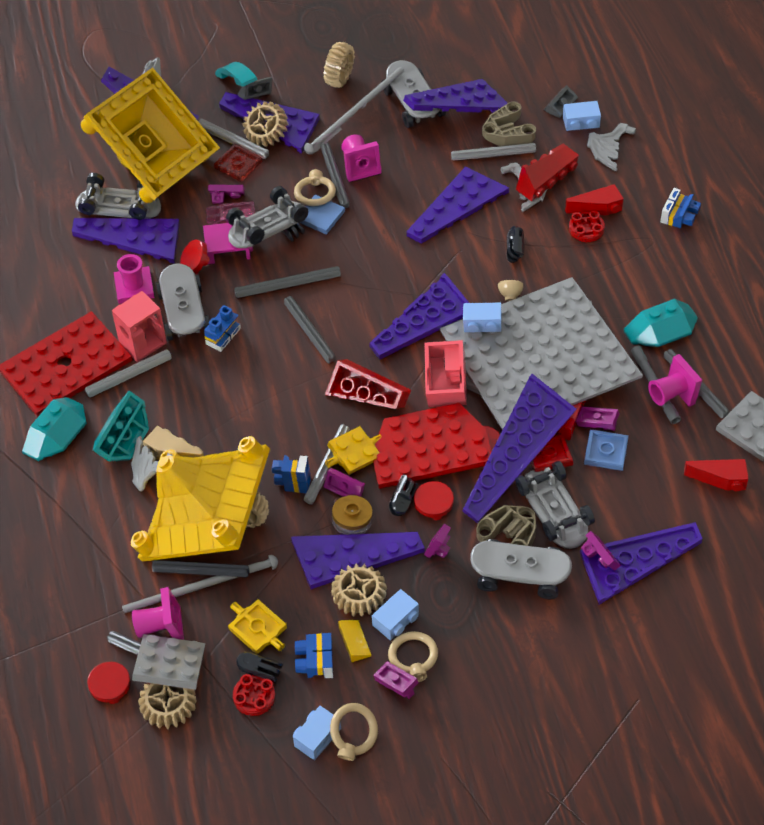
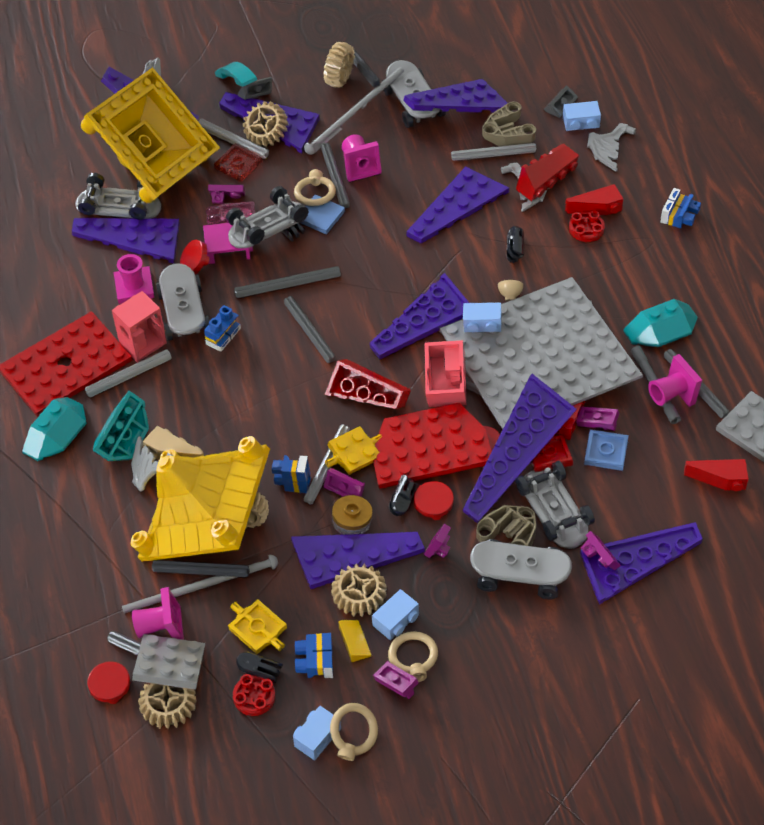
none -> black axle [353,48,381,87]

